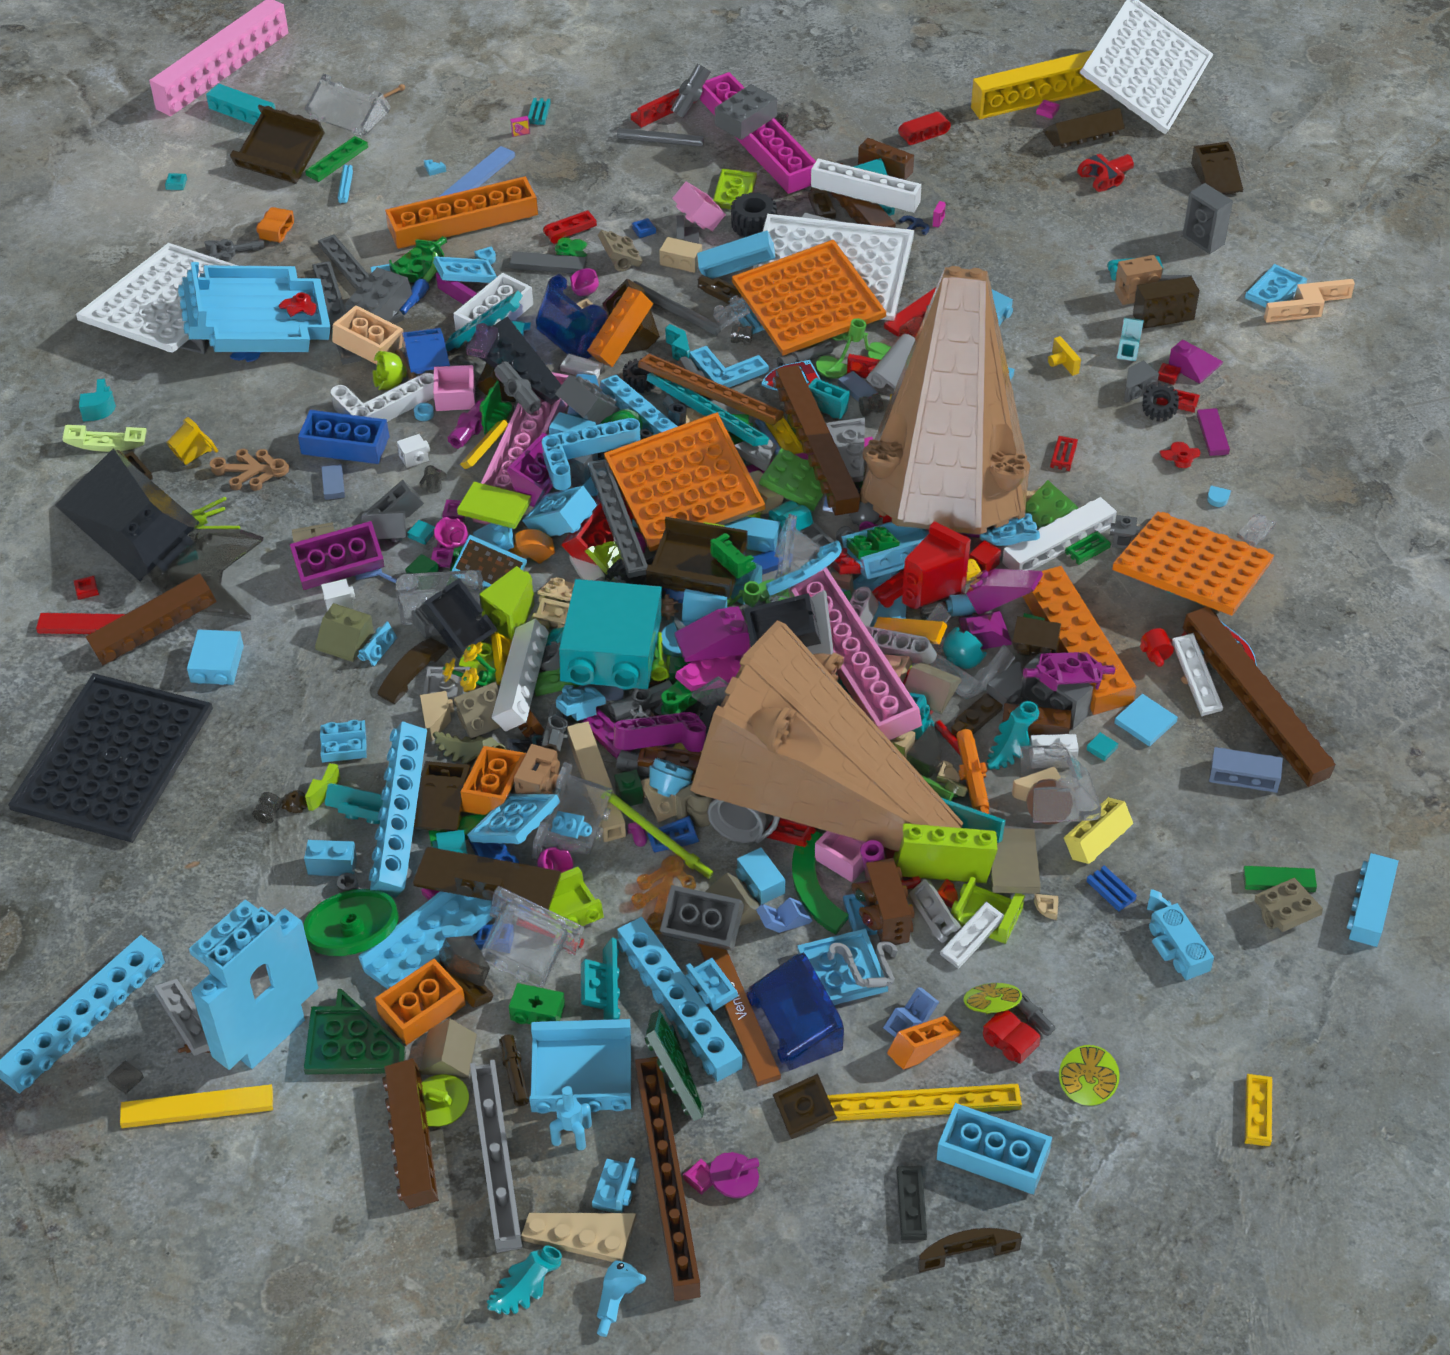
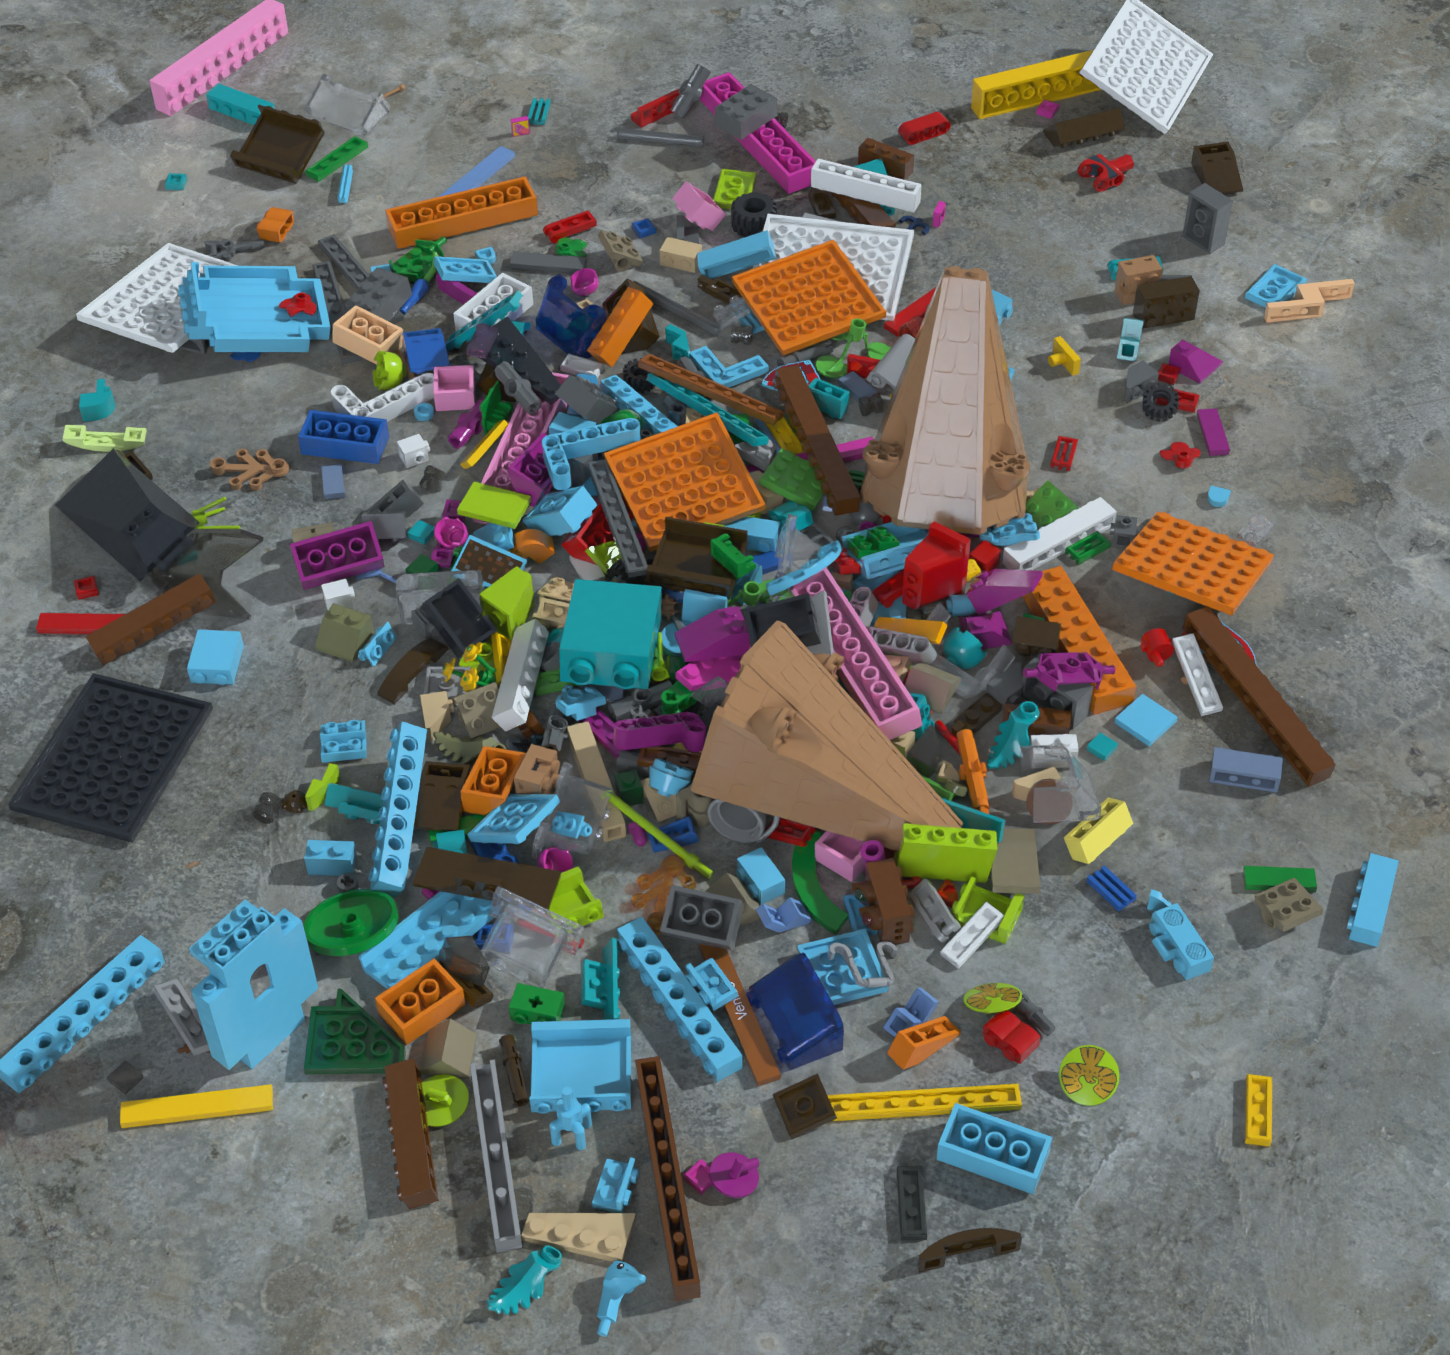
yellow container [166,417,218,465] -> none
medium azure tile [424,160,447,176] -> none
dark green wing [644,1009,704,1121] -> none
light grey wing [826,417,865,483] -> none
tan tile [1034,894,1058,920] -> none

